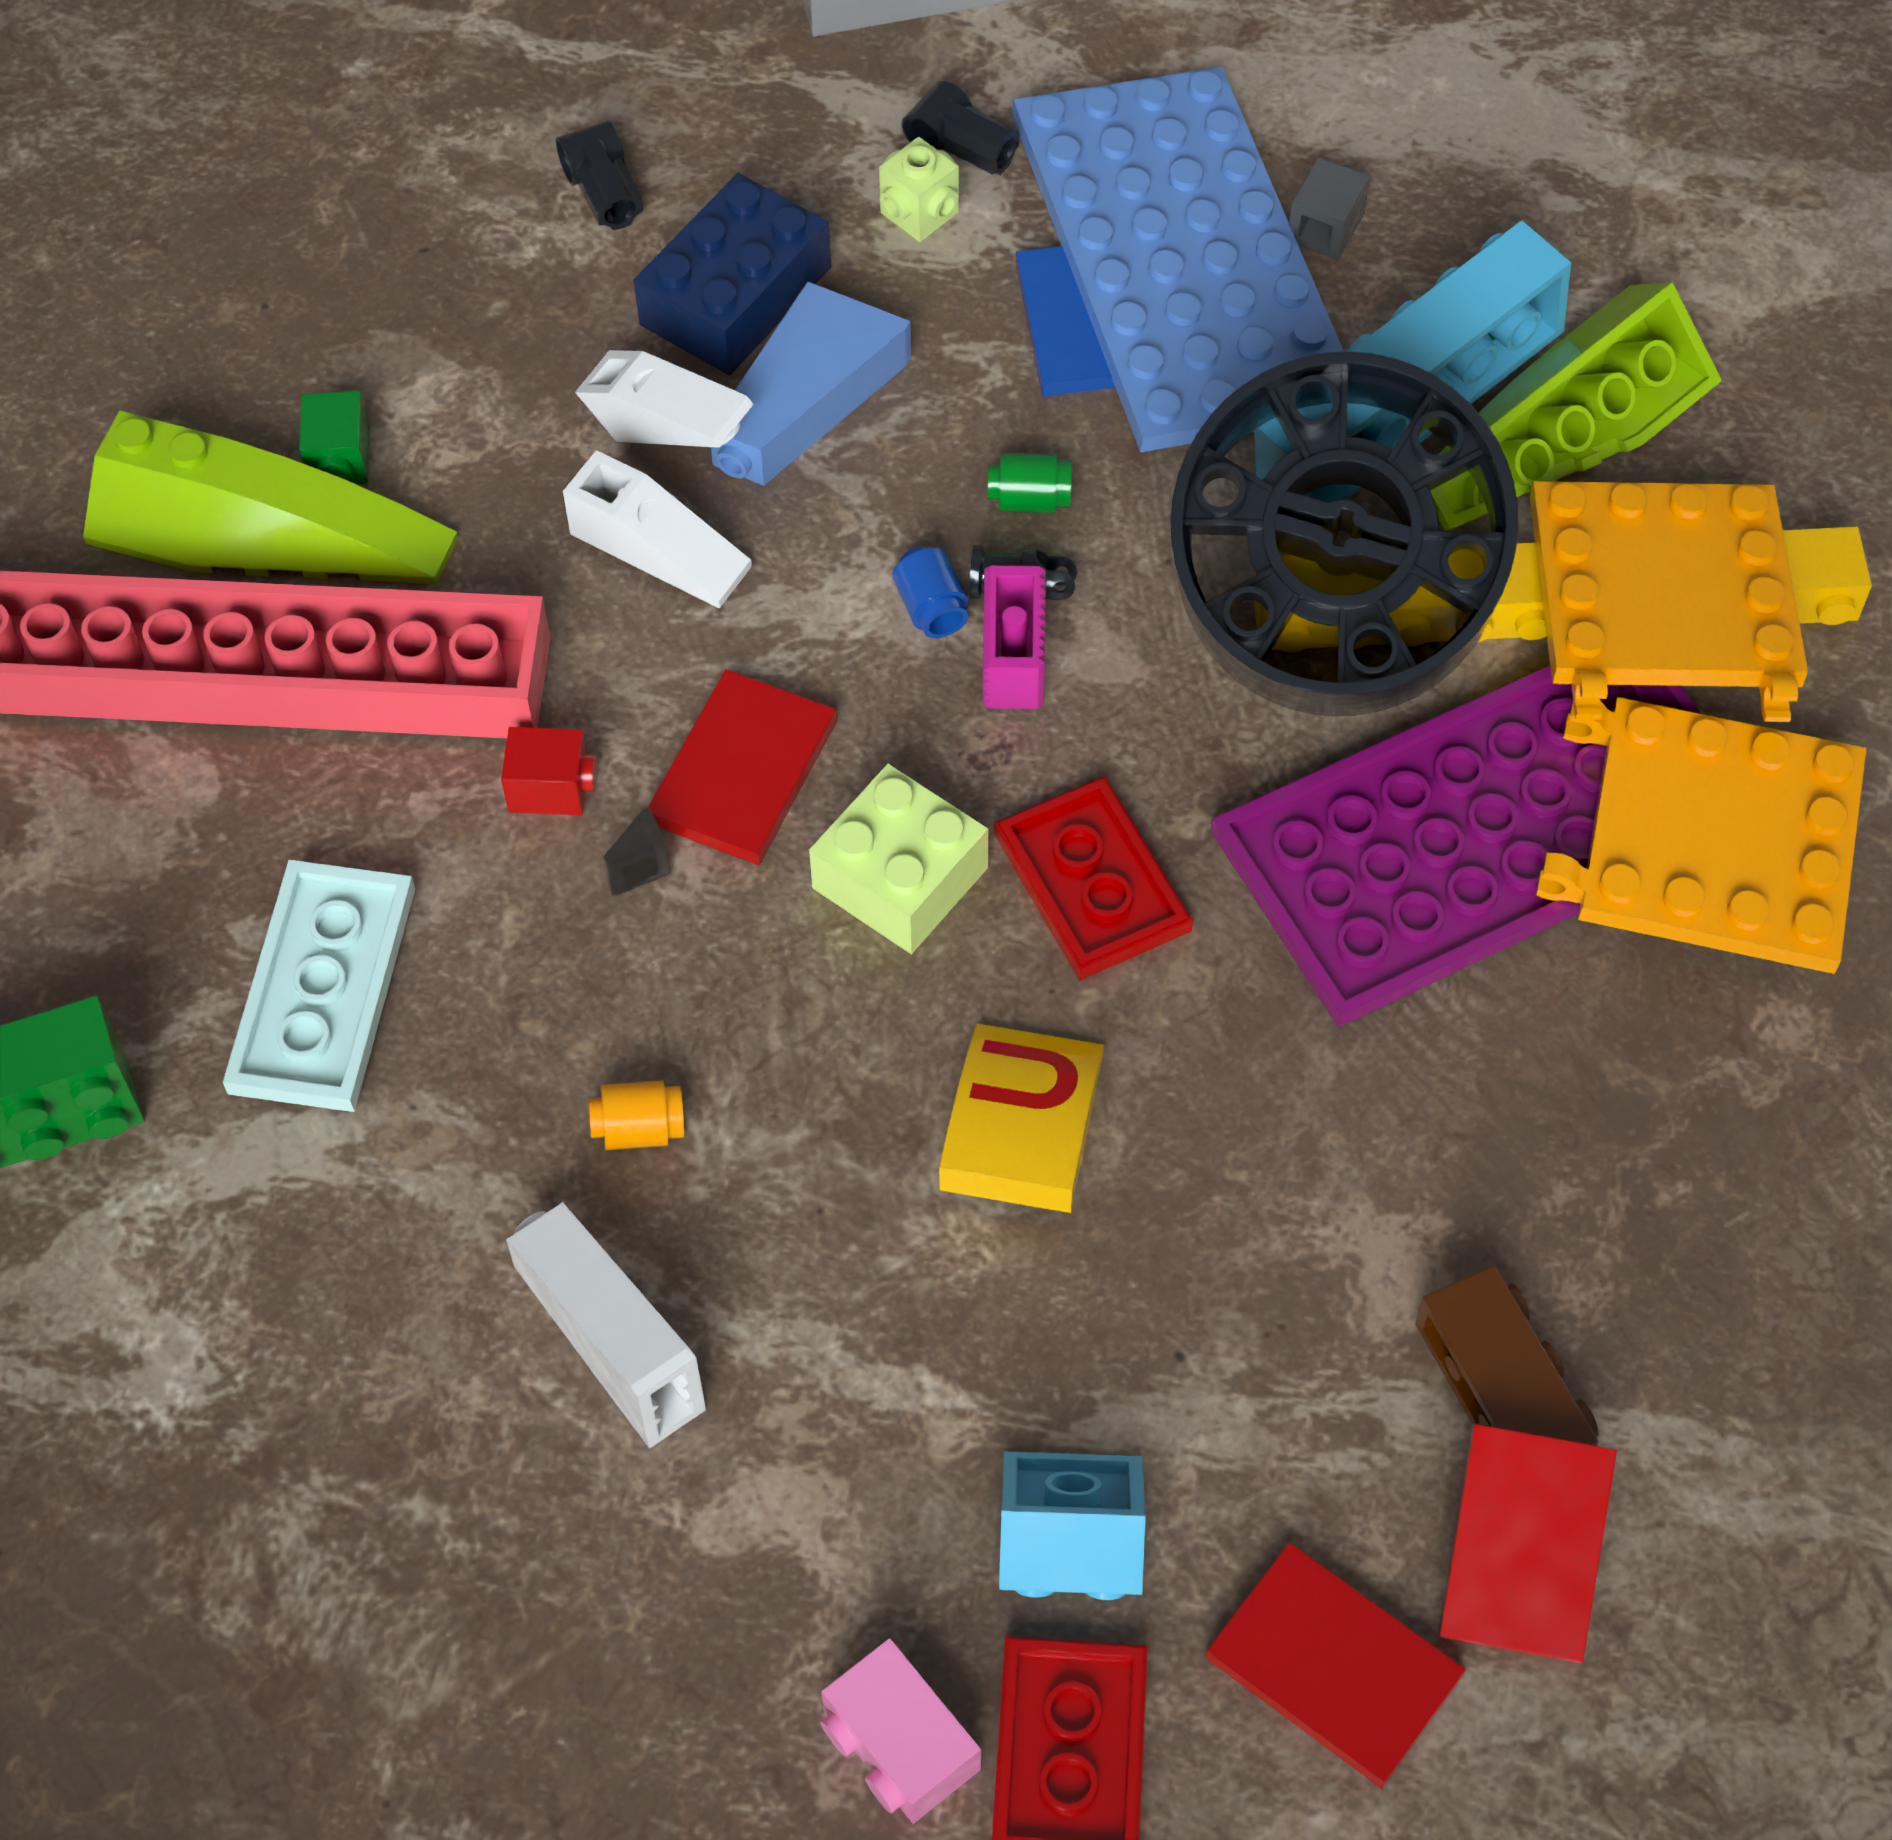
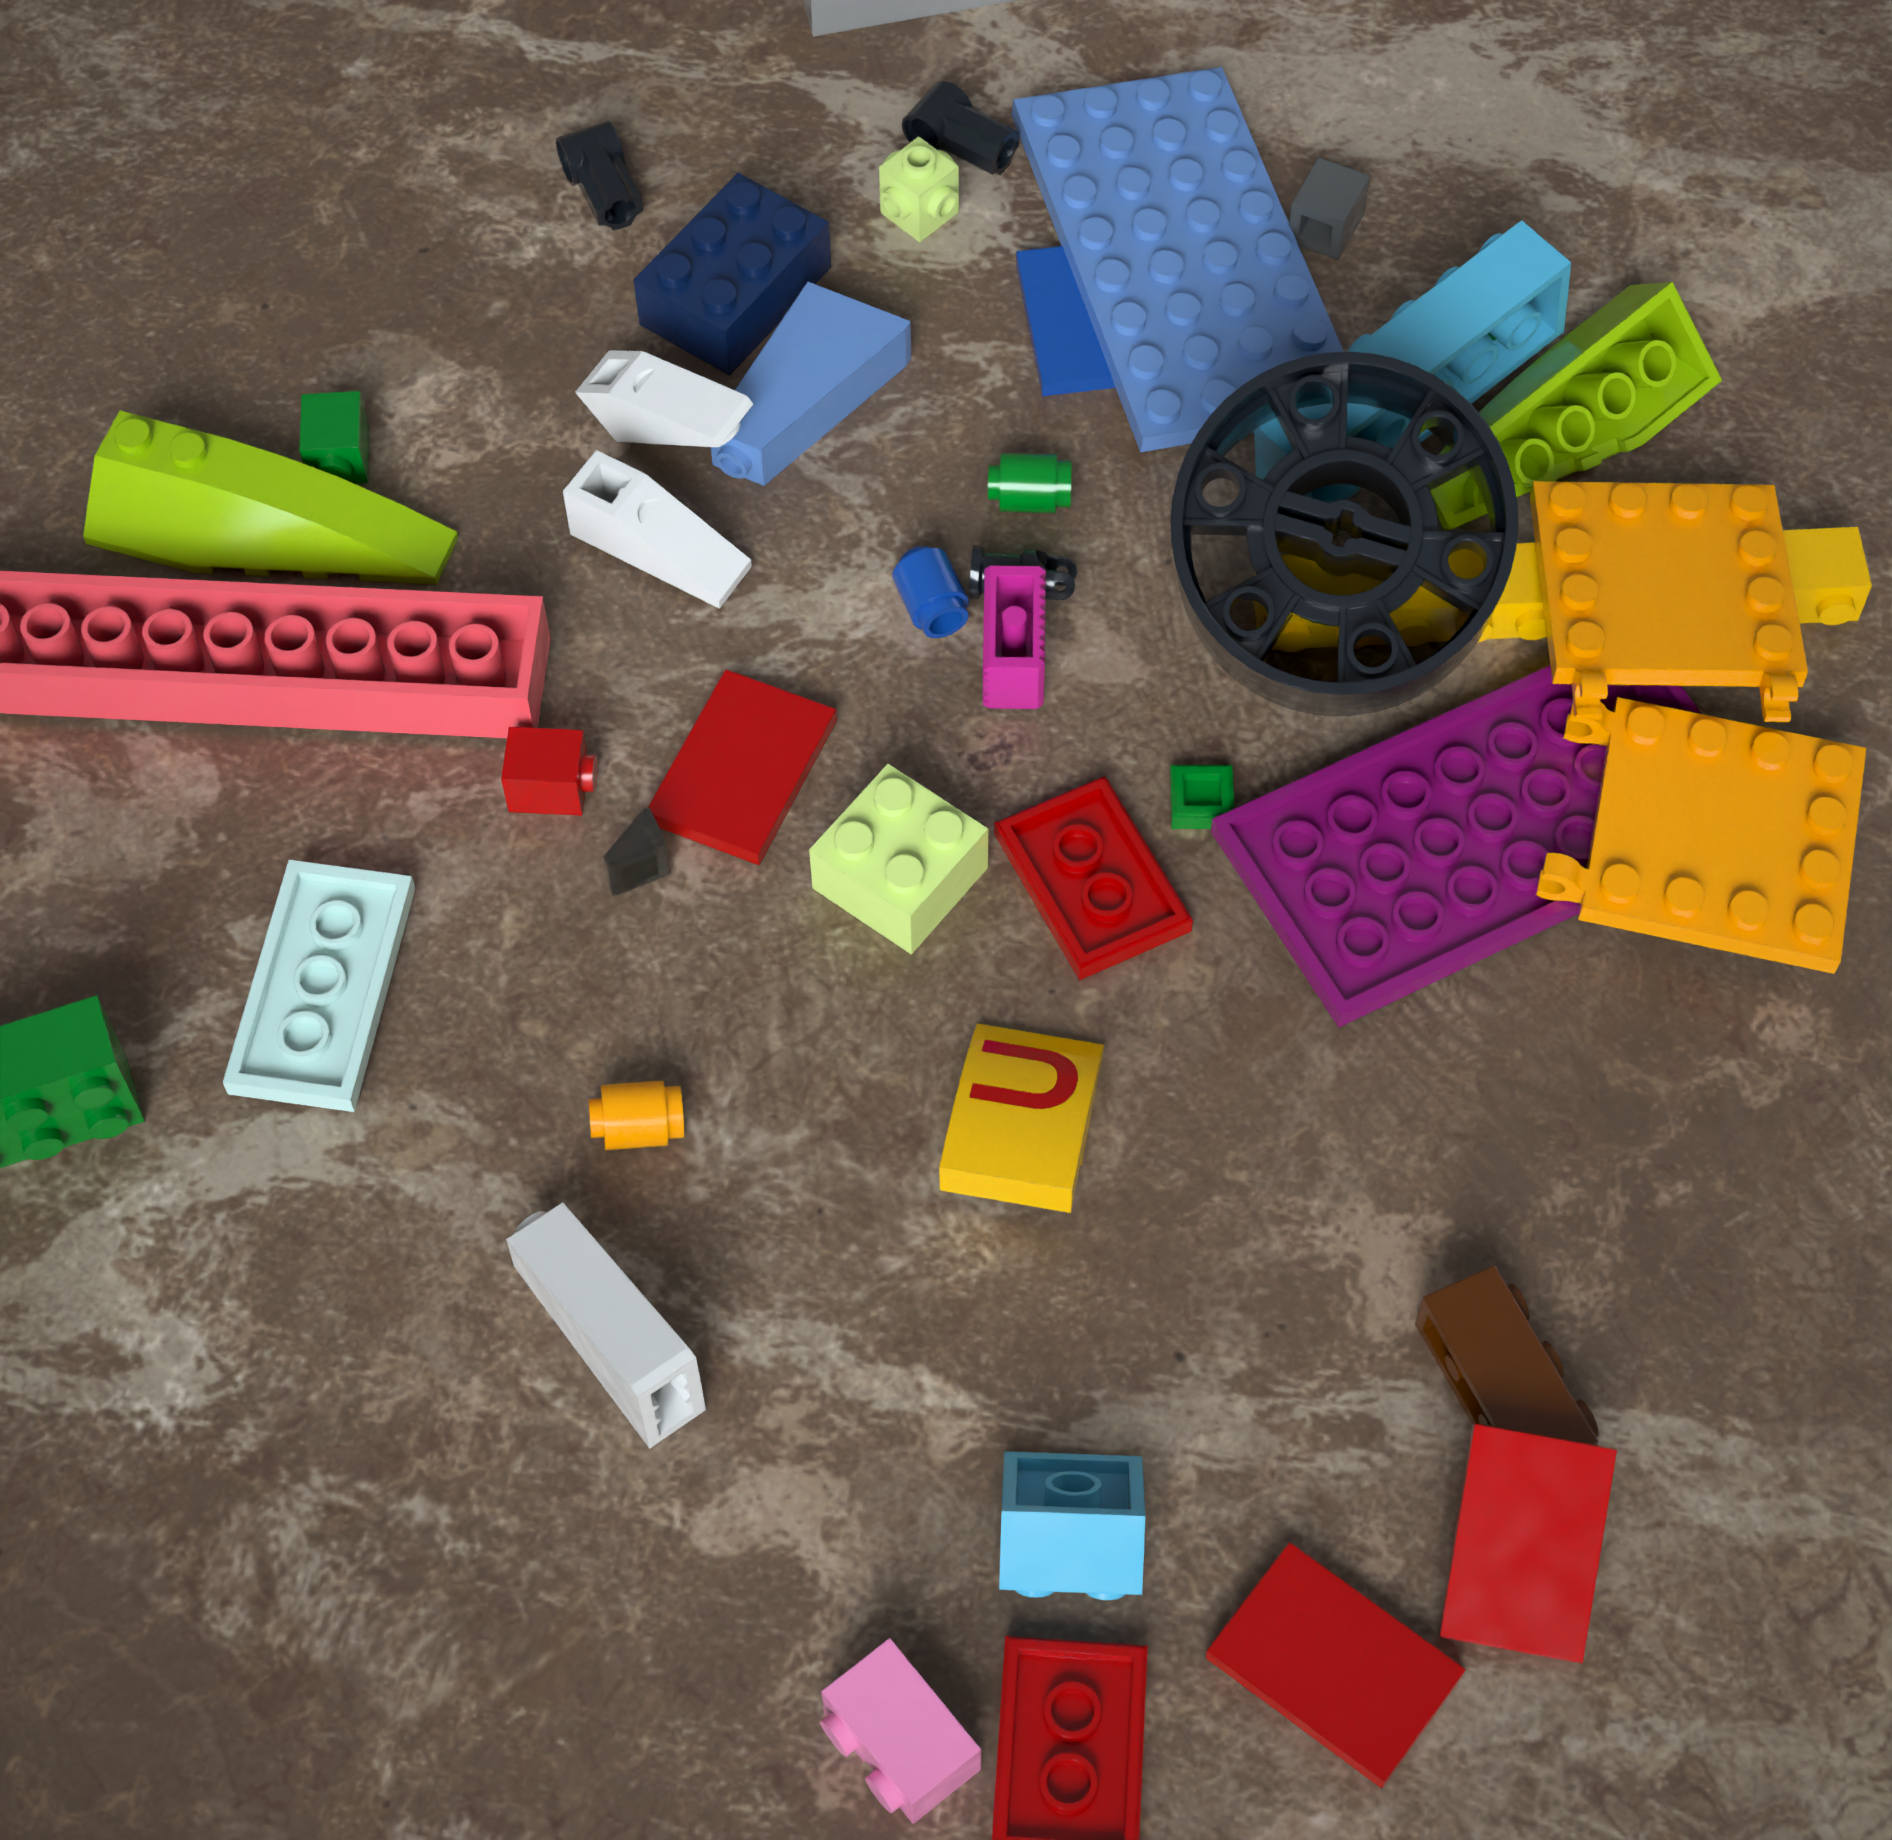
none -> green tile [1169,765,1234,829]

